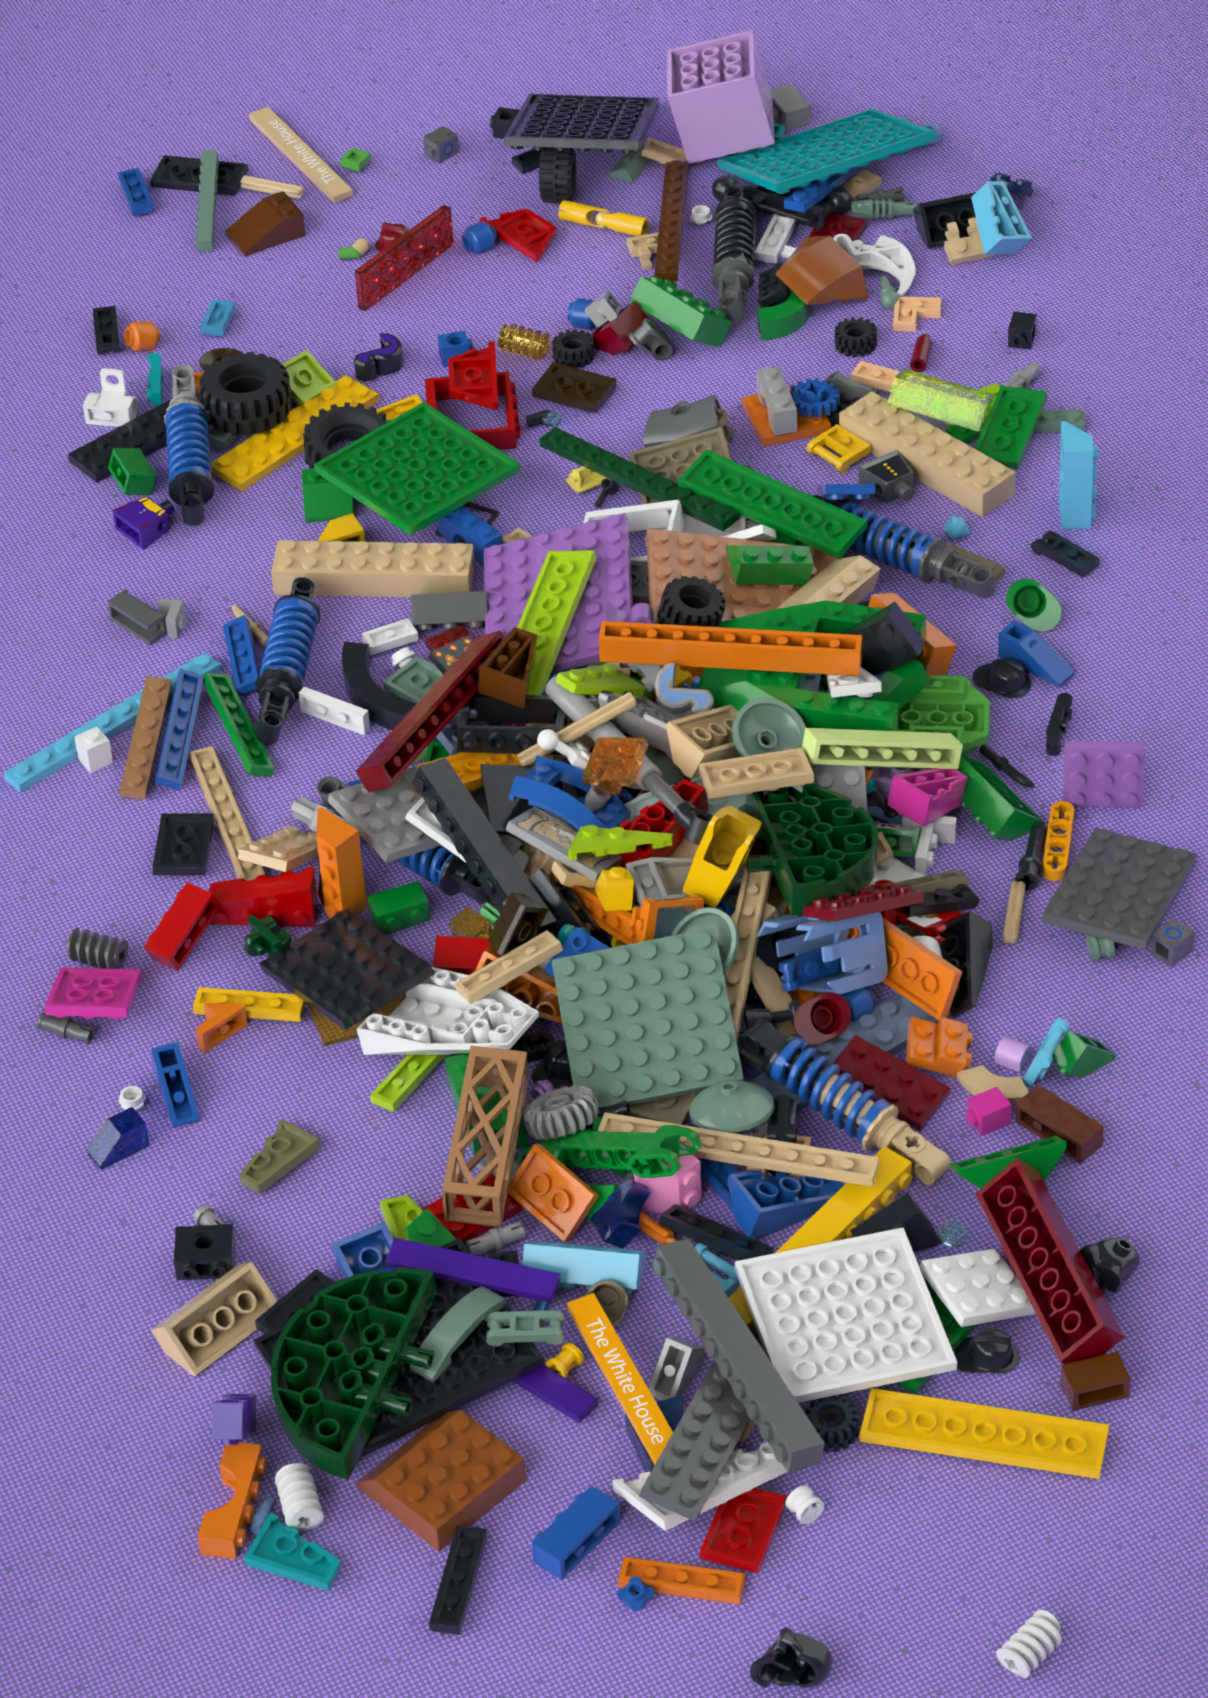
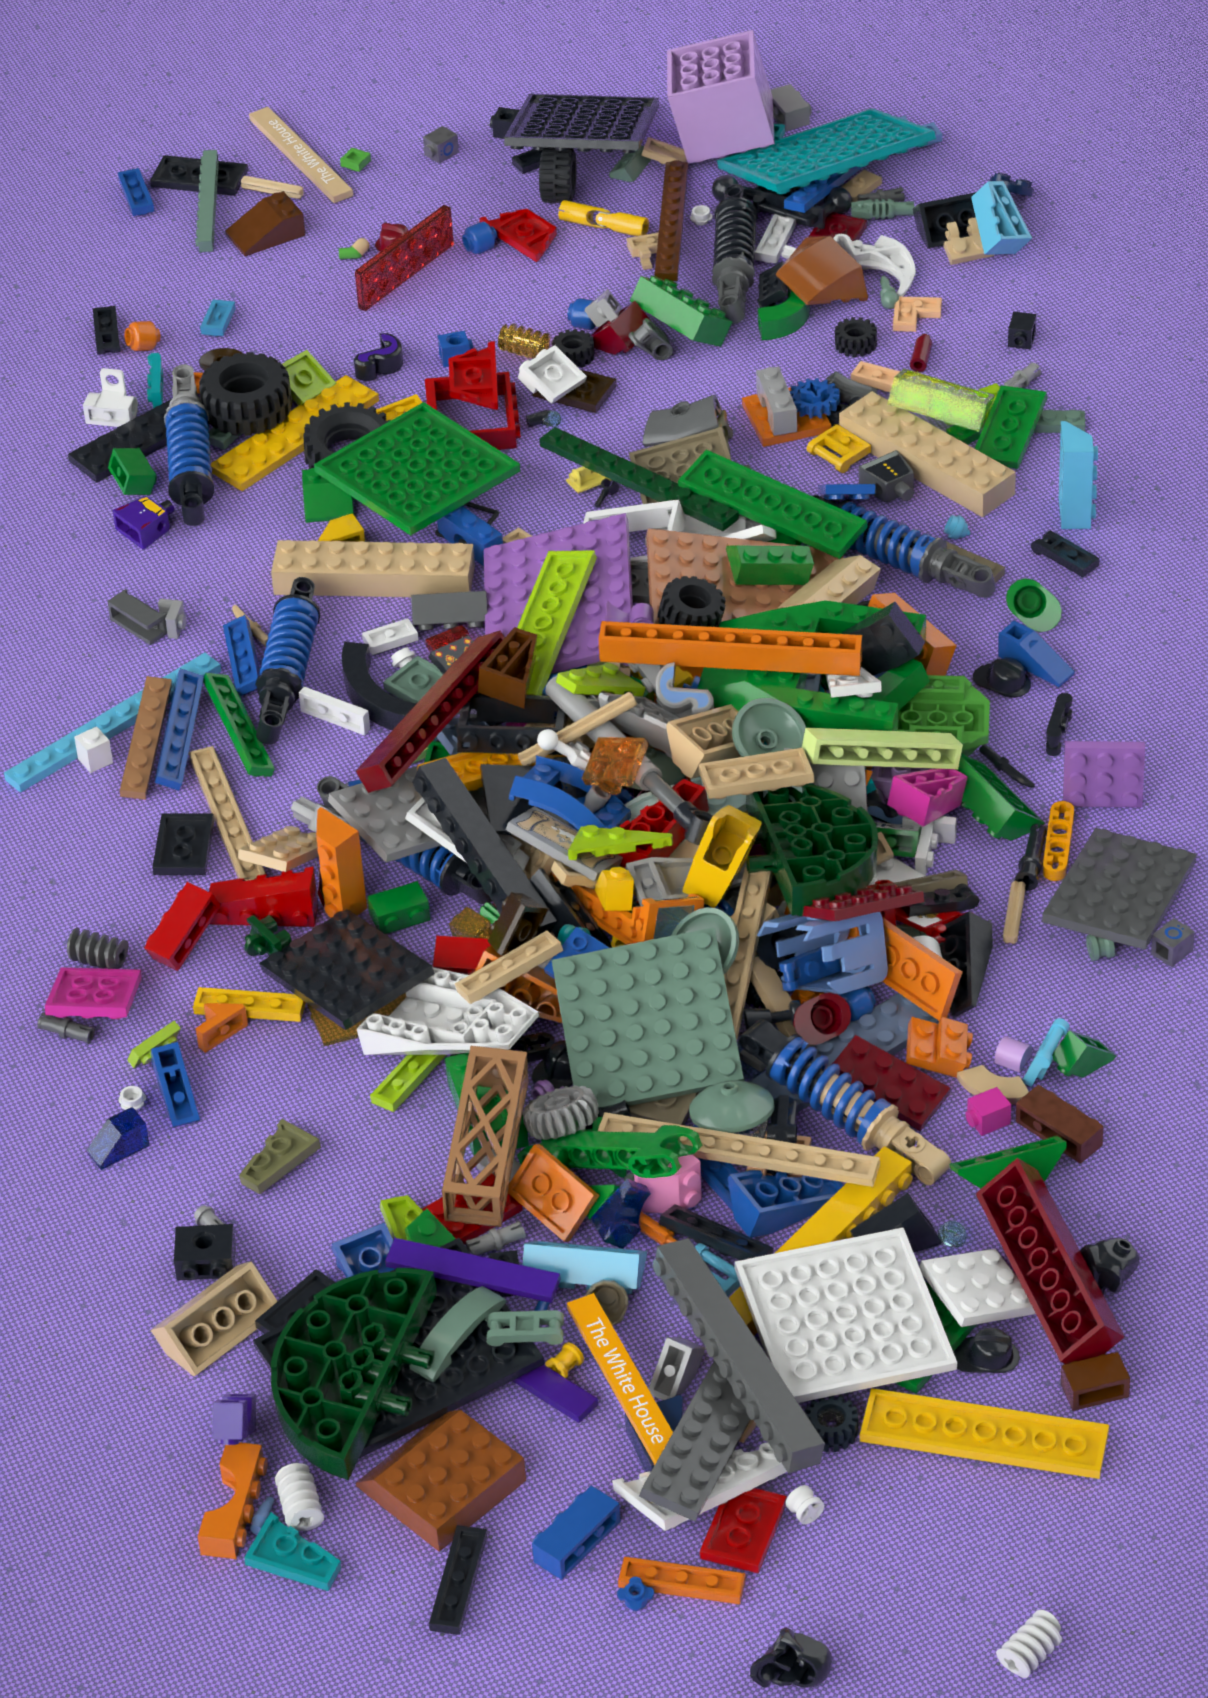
none -> lime plate [127,1021,181,1068]
none -> white plate [518,345,587,404]

